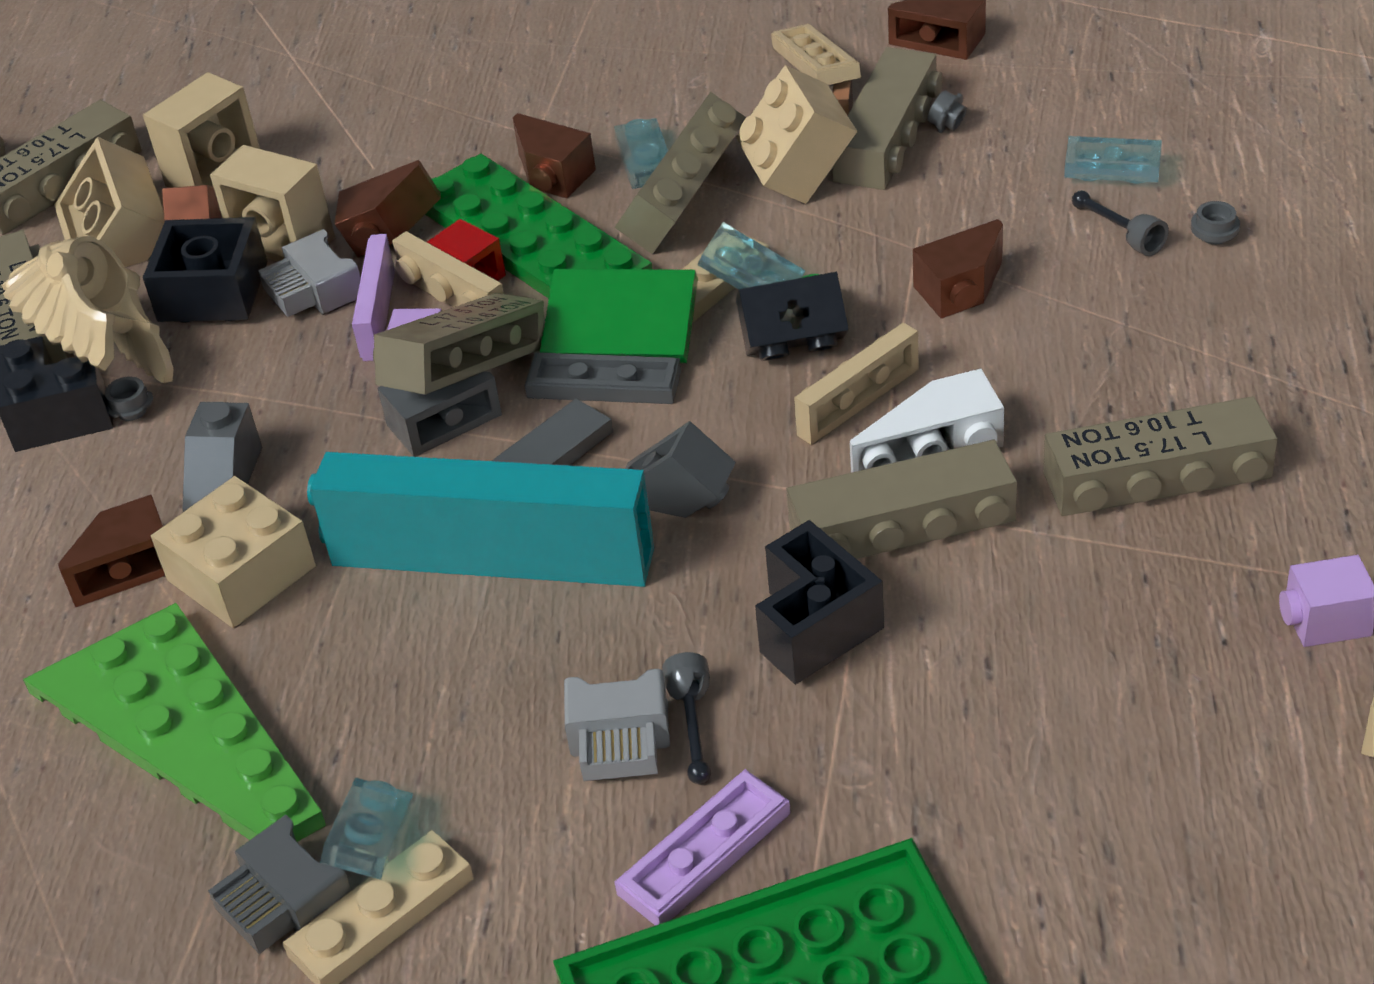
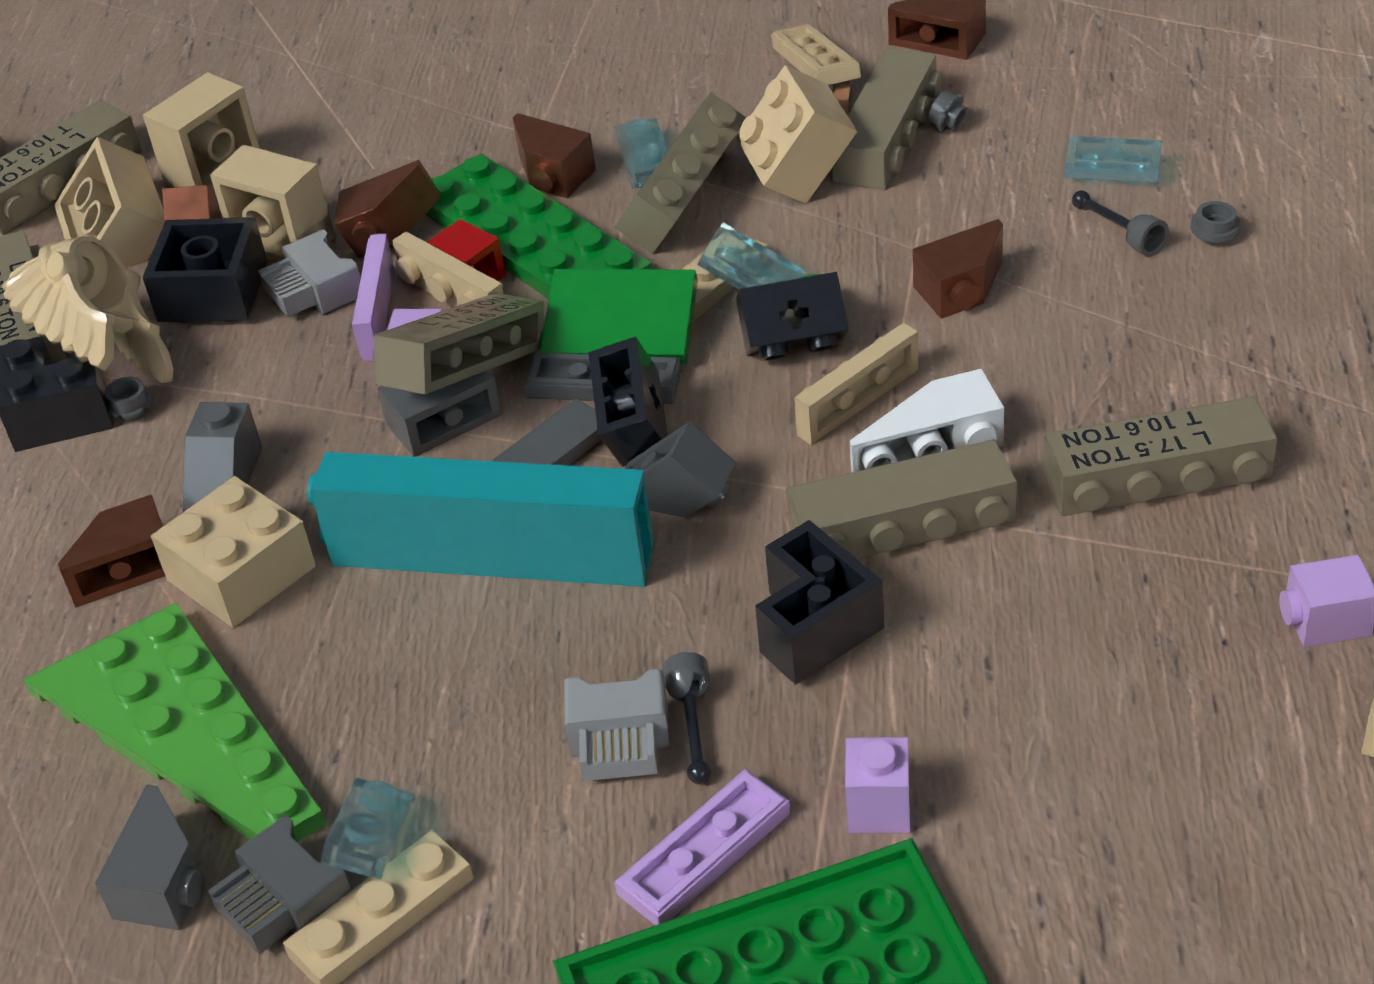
none -> dark grey slope [95,784,204,930]
none -> black brick [588,336,668,467]
none -> lavender brick [845,737,910,833]

